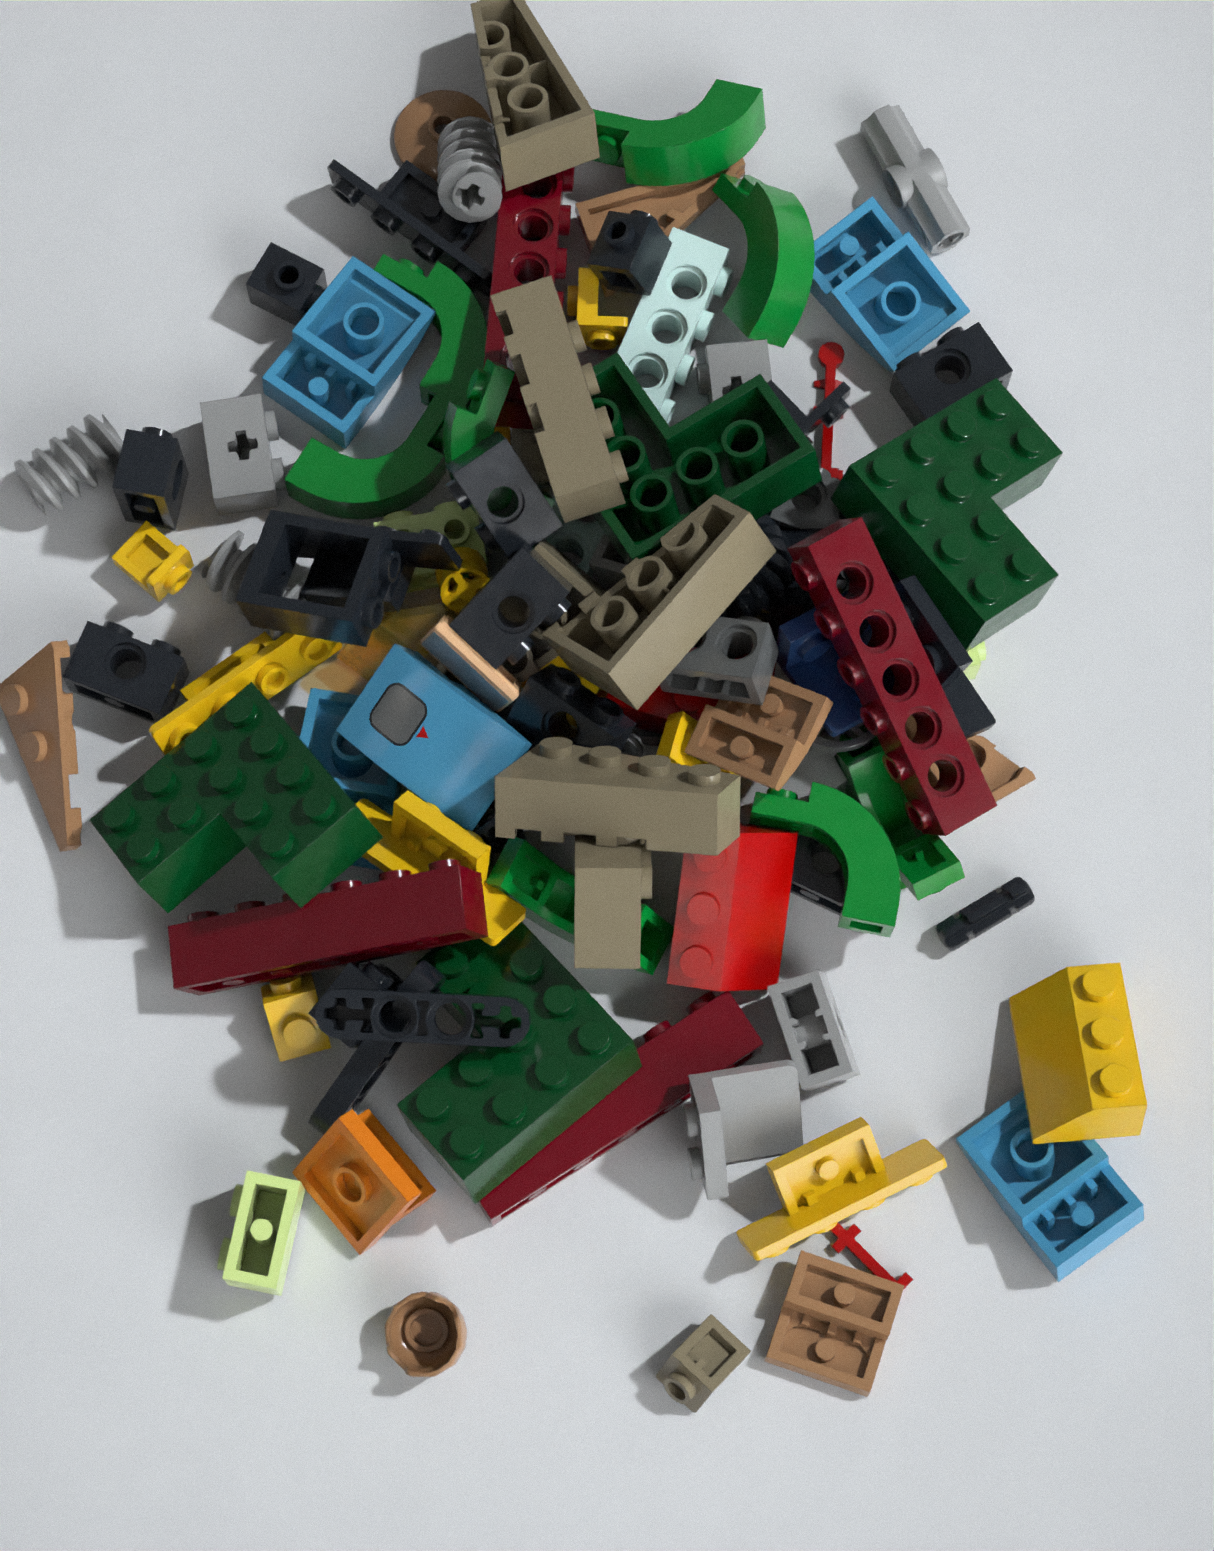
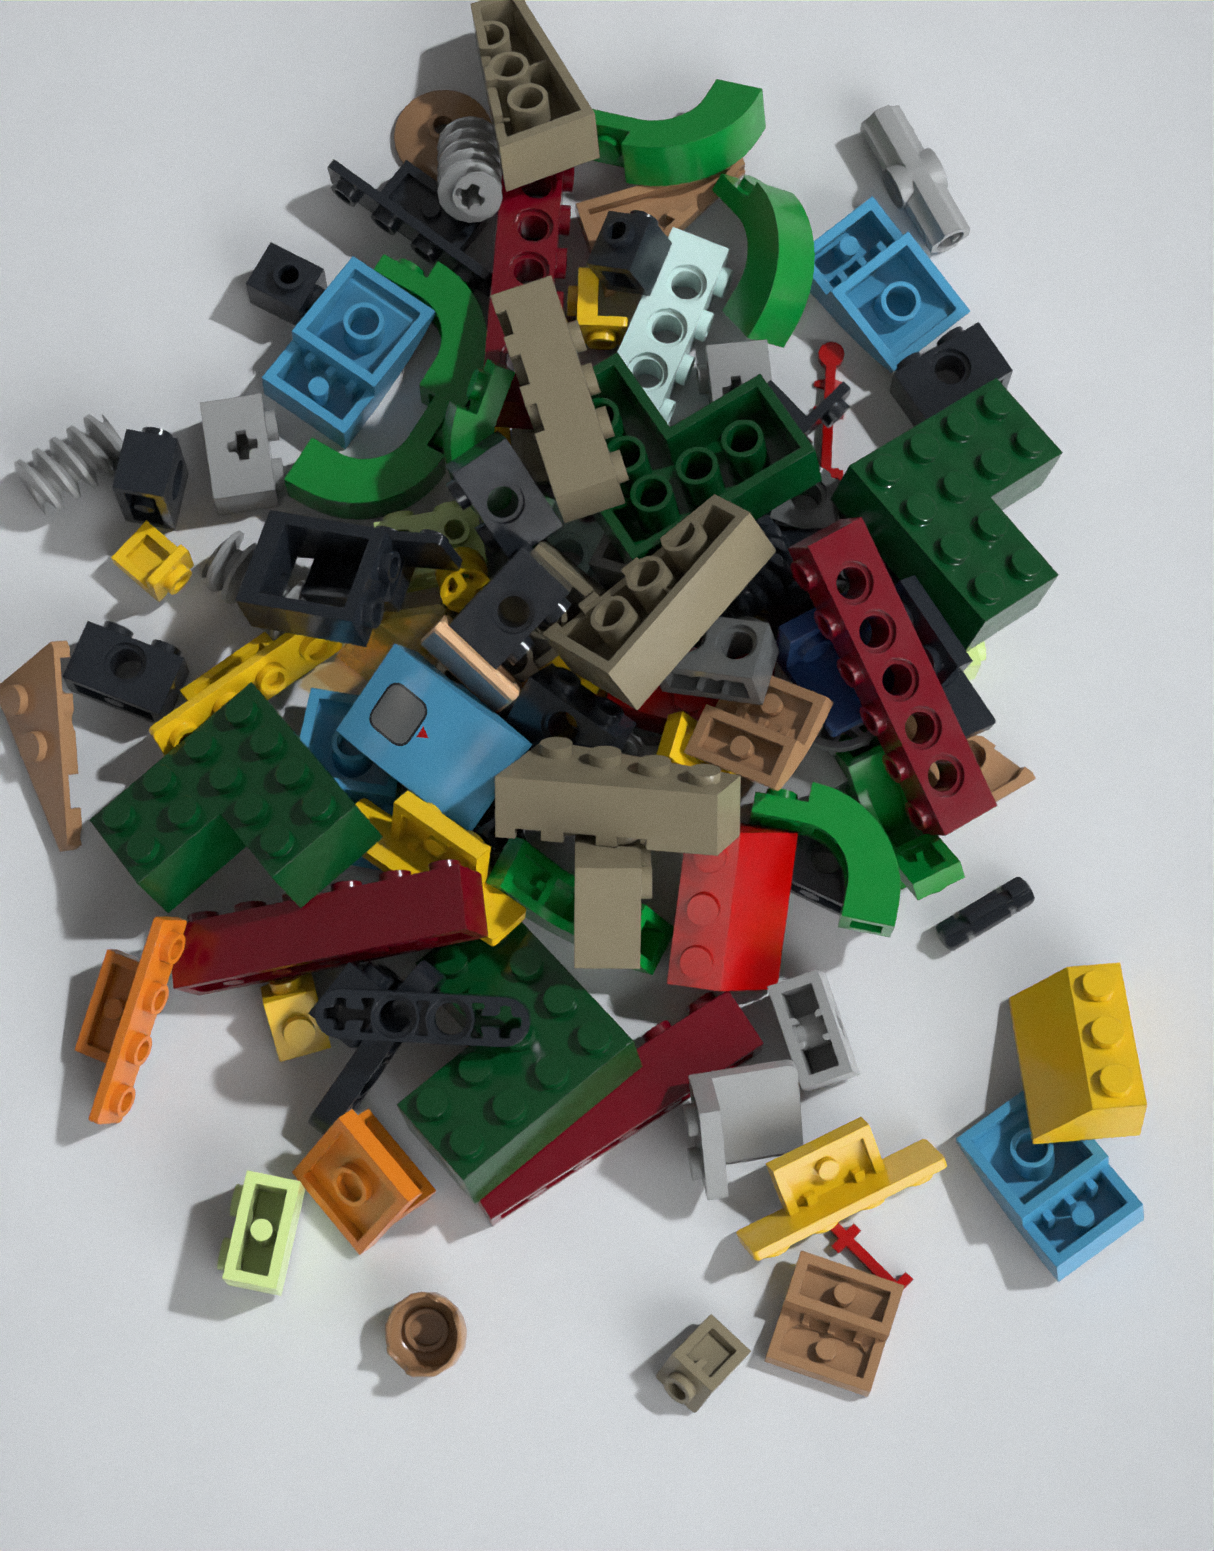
none -> orange bracket [74,916,187,1125]

